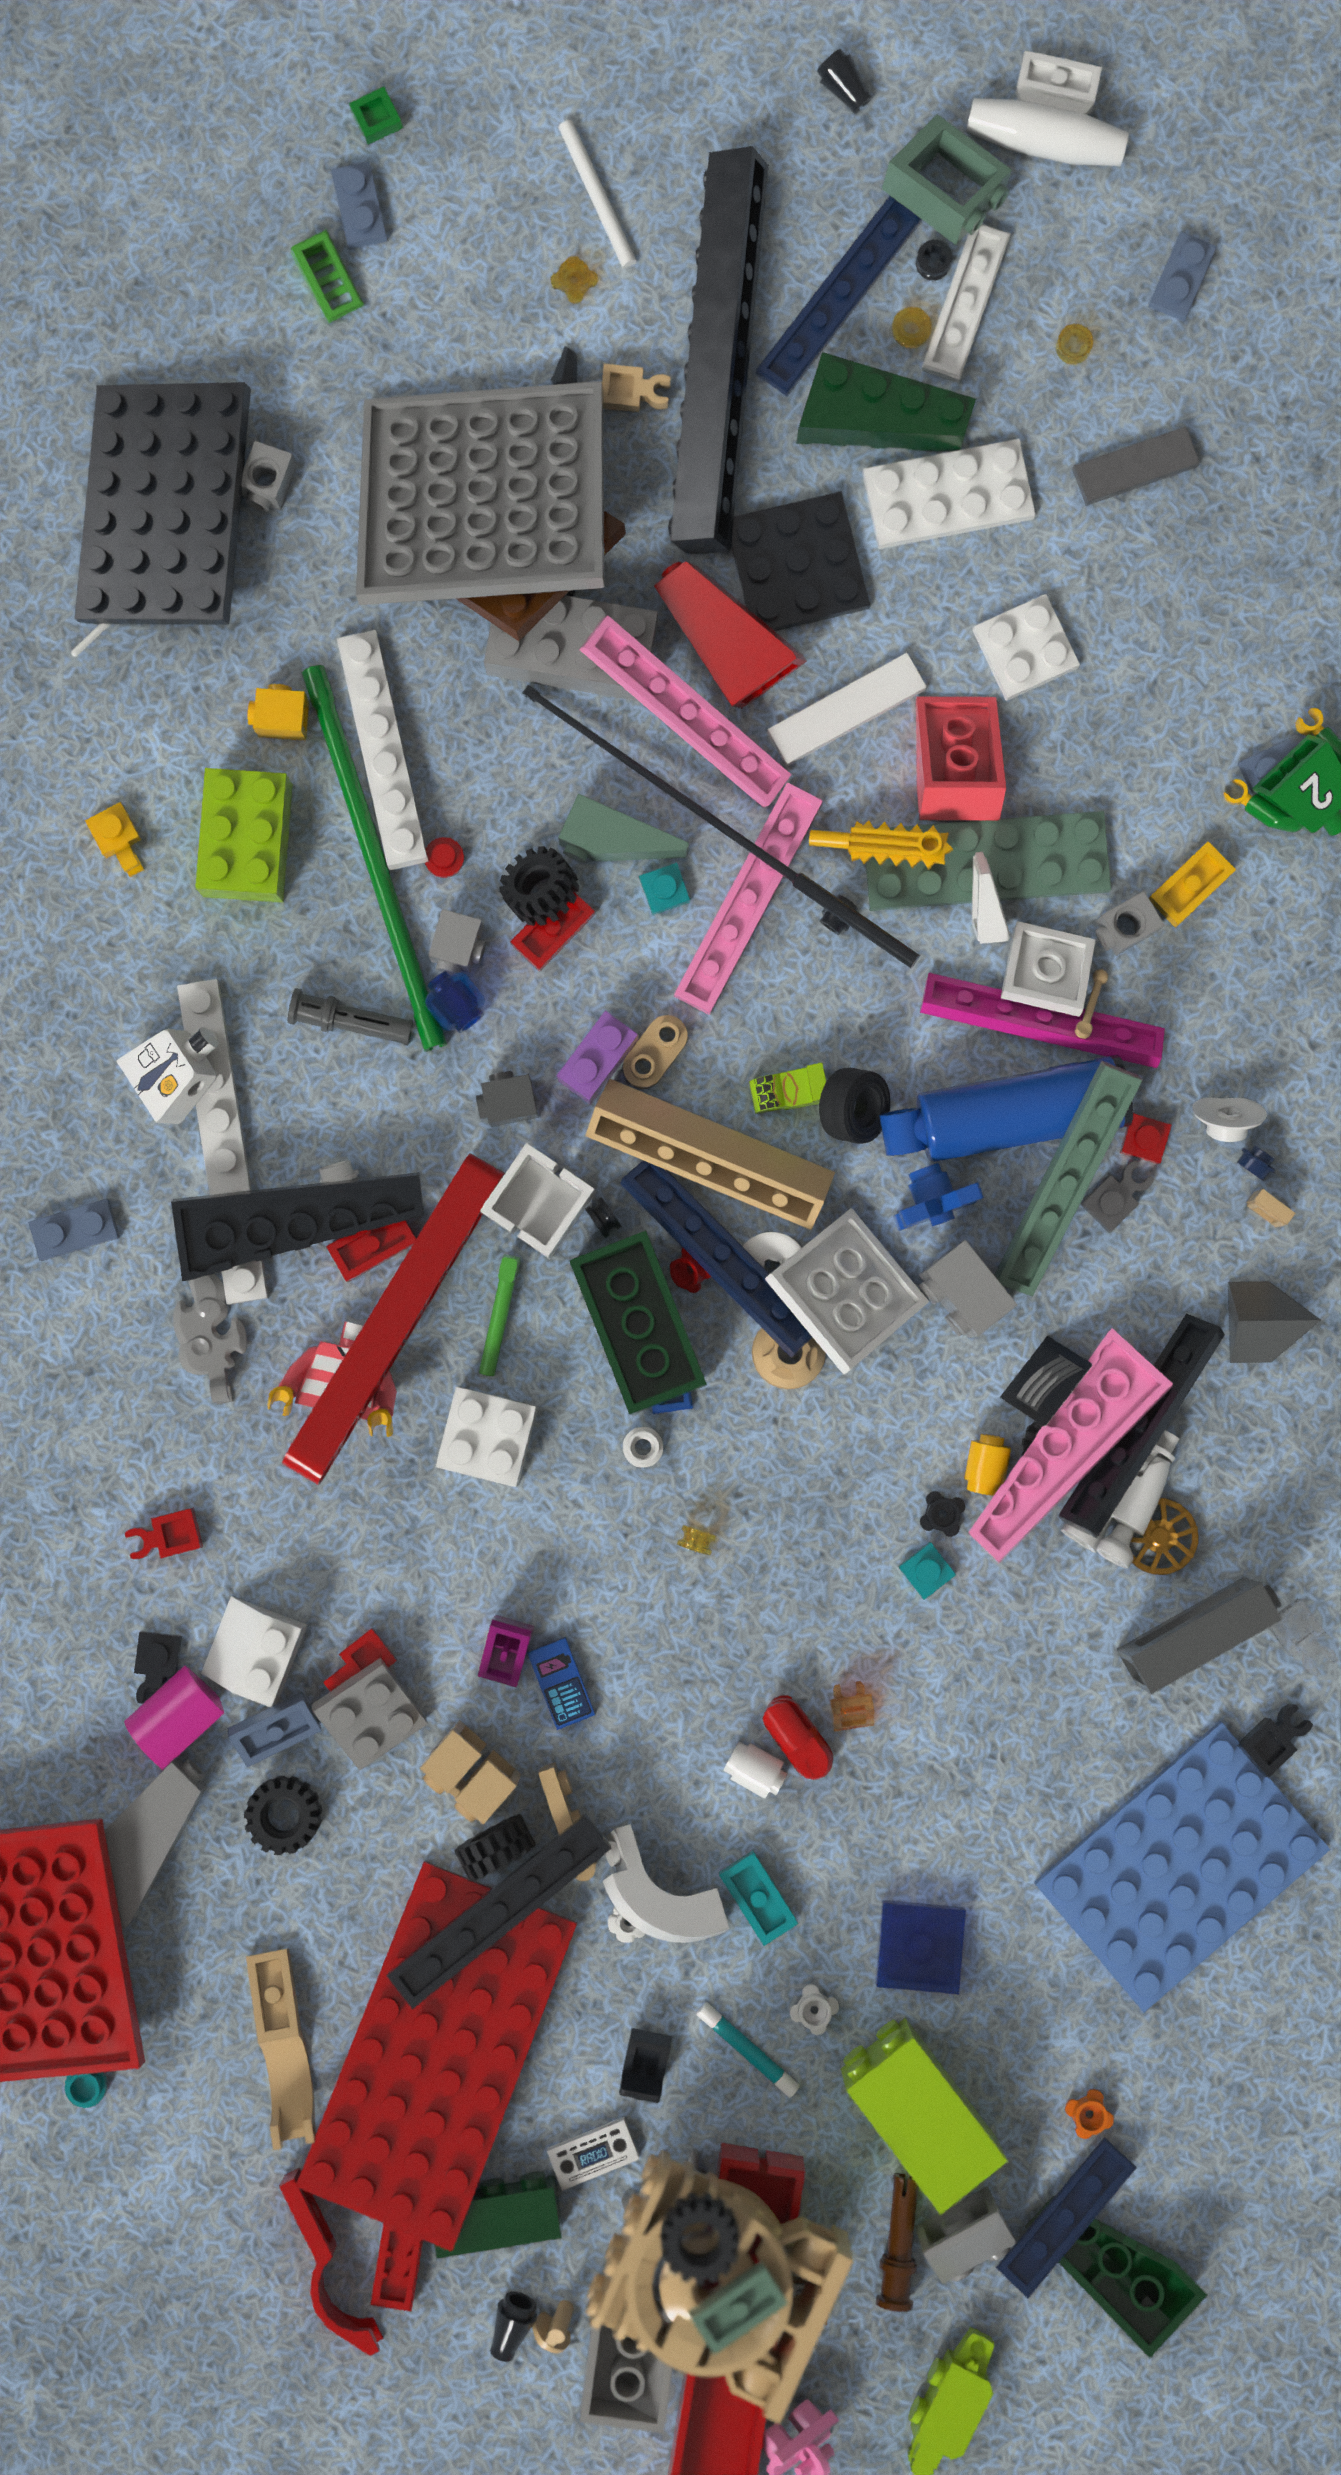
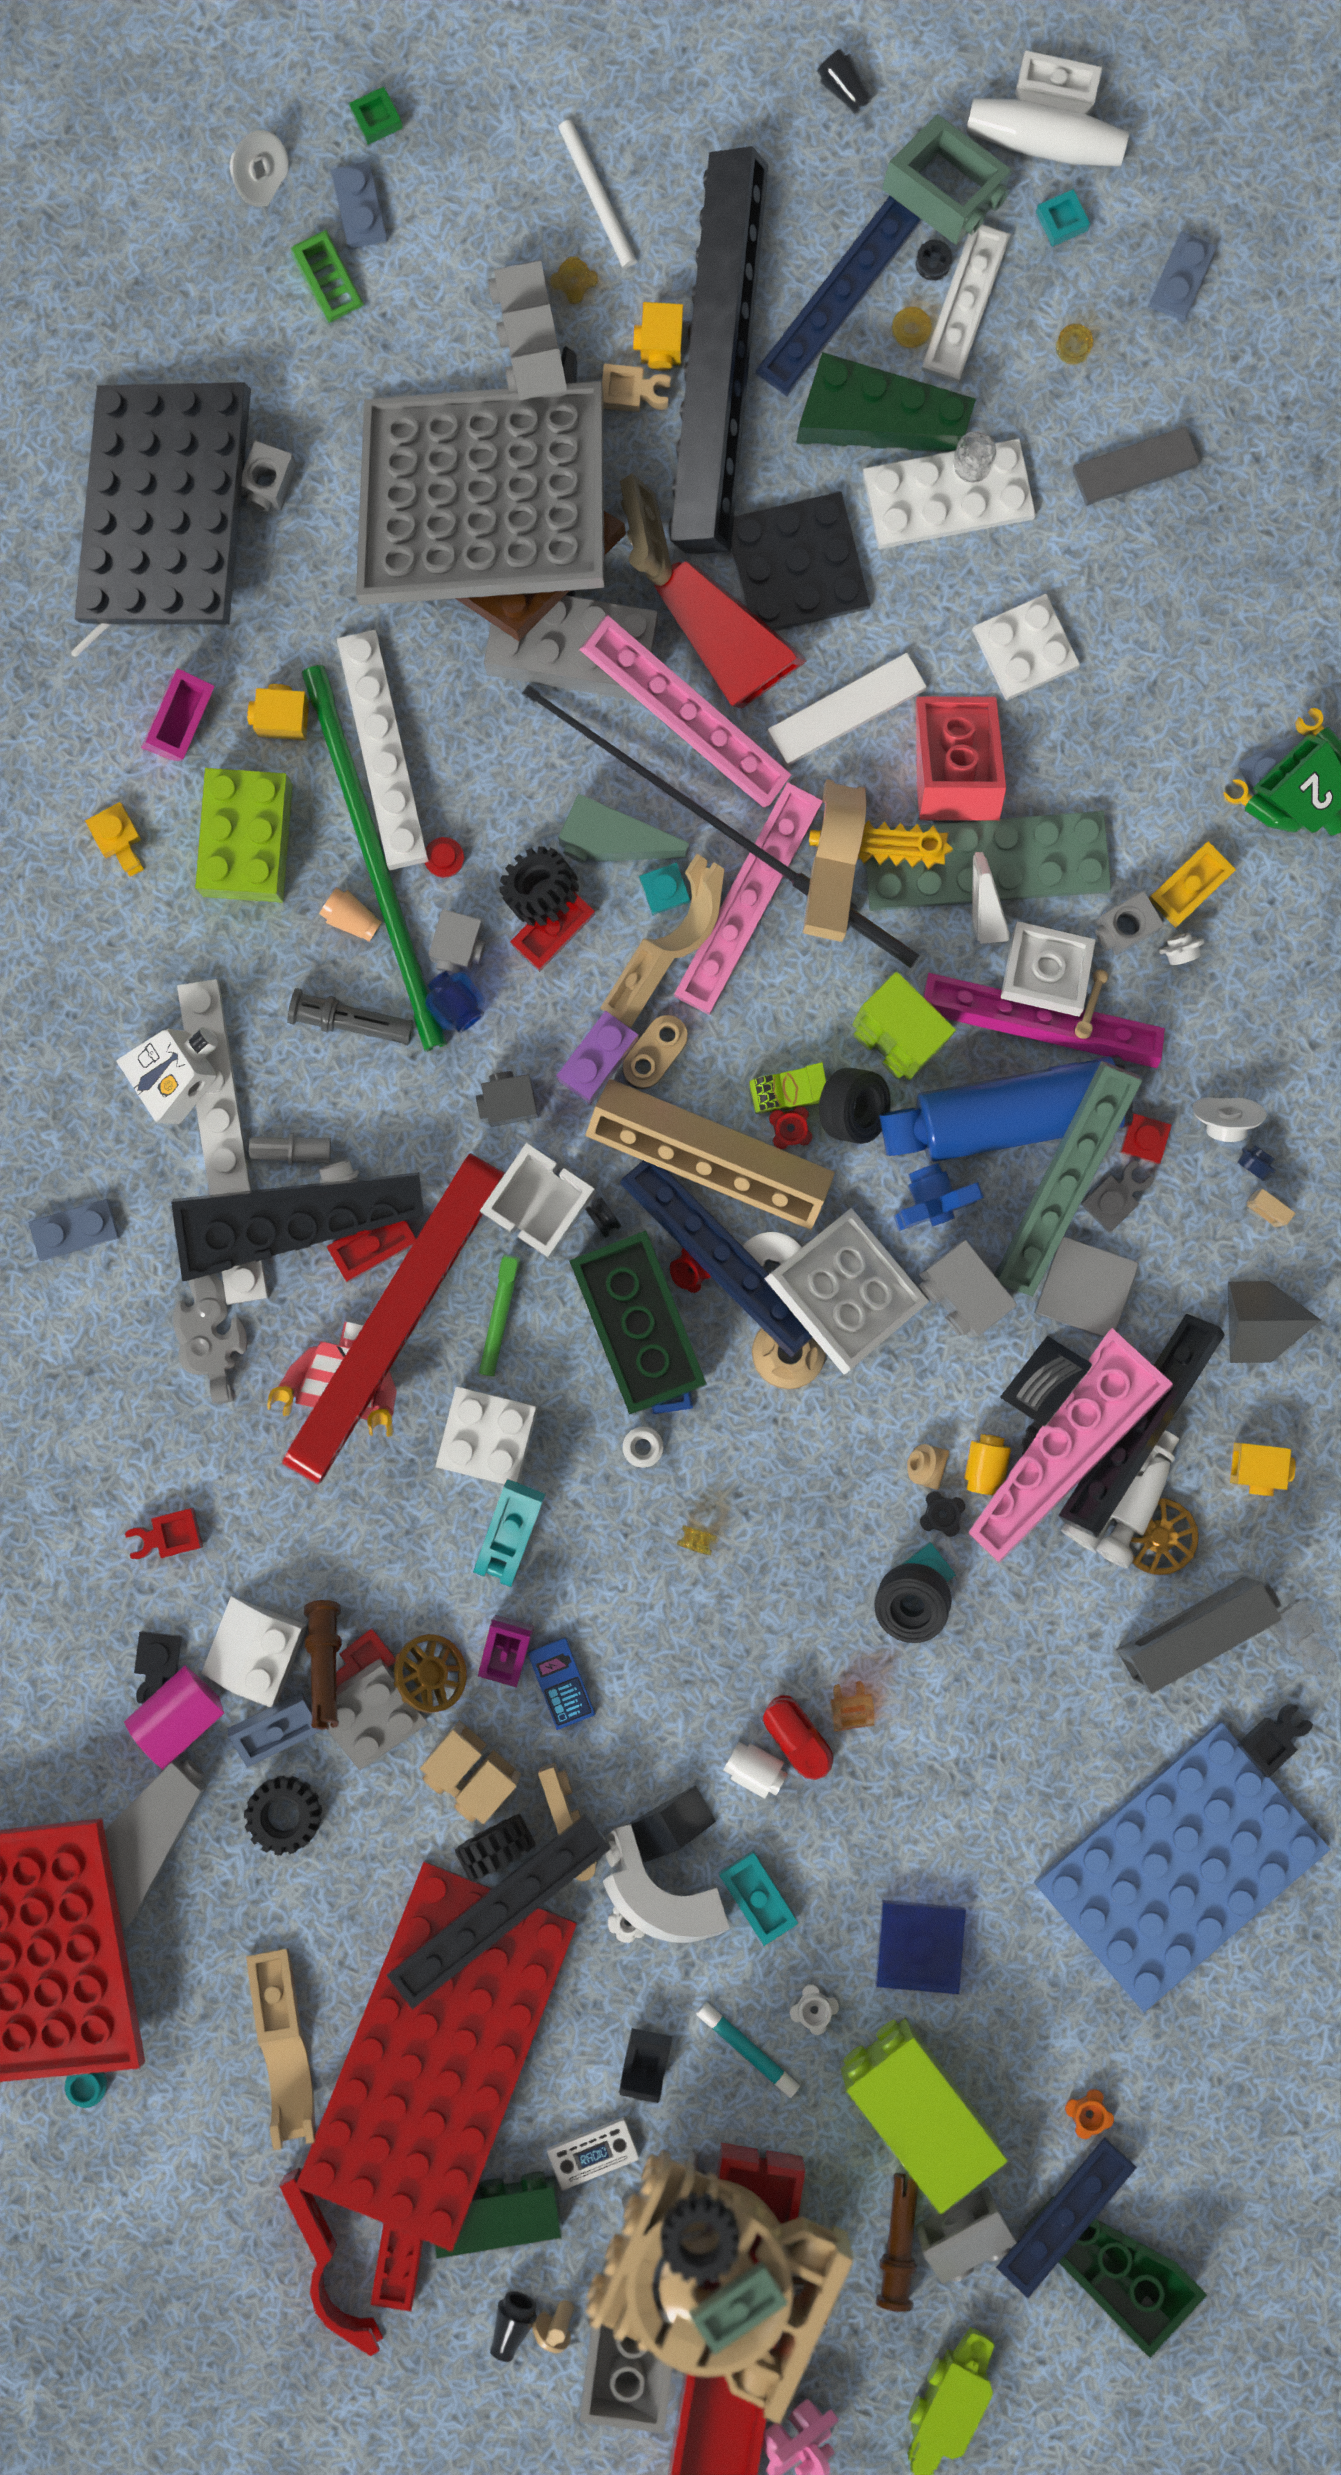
none -> dark pink brick [141,668,215,761]
none -> white piece [230,130,289,207]
none -> light grey axle [249,1133,331,1166]
none -> reddish brown pin [304,1600,342,1730]
none -> light nougat cone [319,887,382,942]
none -> pearl gold wheel [393,1634,467,1714]
none -> teal plate [473,1479,546,1587]
none -> light grey brick [488,260,567,401]
none -> tan piece [600,854,724,1028]
none -> dark tan plate [619,473,672,586]
none -> black slope [625,1785,716,1863]
none -> yellow brick [633,302,683,371]
none -> red plate [769,1106,813,1149]
none -> tan piece [802,779,867,942]
none -> lime brick [852,971,956,1081]
none -> black tyre [874,1563,952,1643]
none -> tan plate [907,1444,949,1490]
none -> clear wheel [953,431,997,483]
none -> light grey tile [1034,1236,1139,1337]
none -> teal plate [1035,189,1090,247]
none -> white plate [1159,933,1205,965]
none -> yellow brick [1230,1442,1296,1497]

